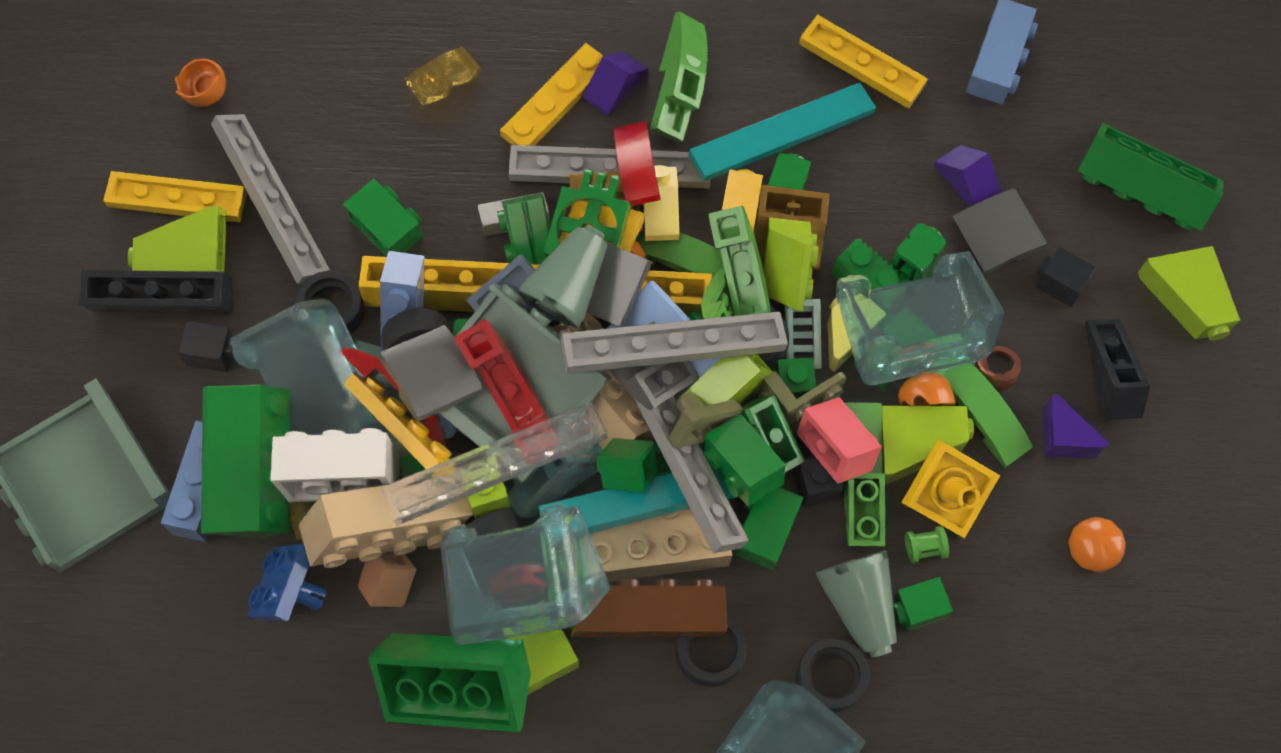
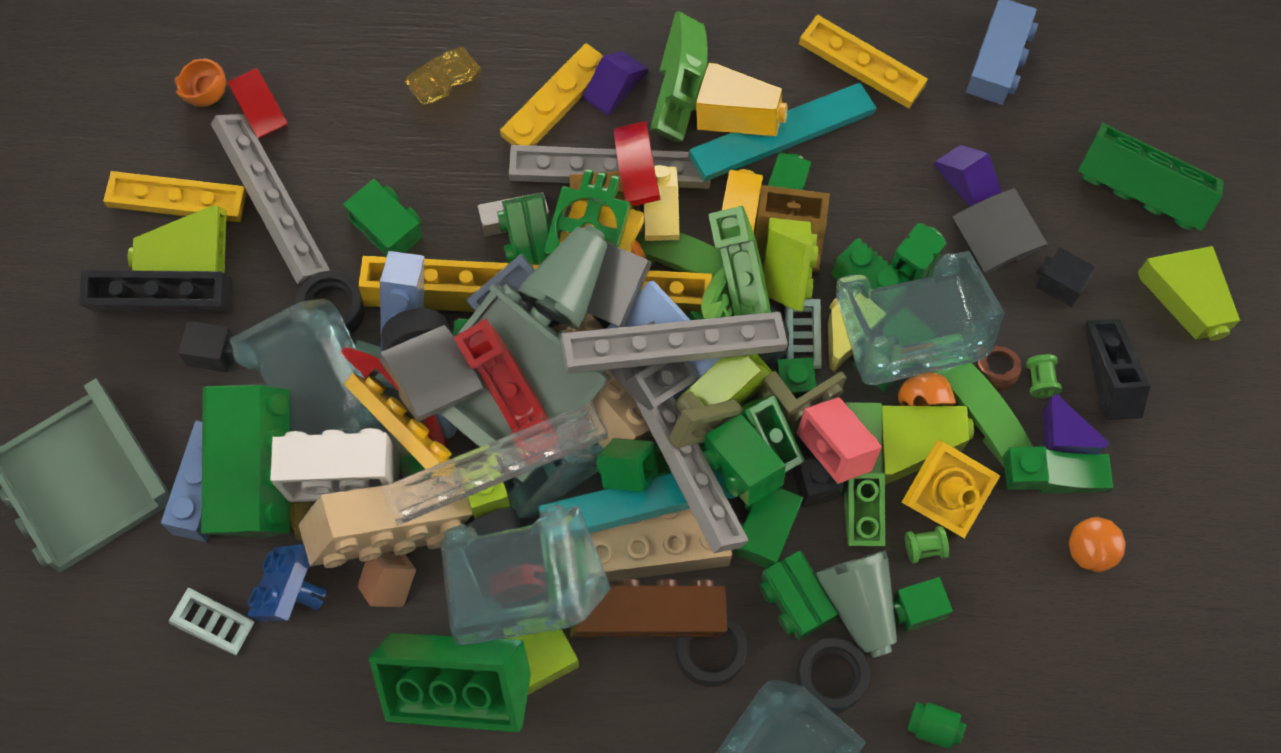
none -> light aqua slope [169,587,255,656]
none -> red slope [227,68,288,140]
none -> yellow slope [696,63,787,136]
none -> green brick [759,551,839,641]
none -> green brick [907,701,966,750]
none -> green slope [1003,446,1113,493]
none -> bright green bush [1026,354,1062,398]

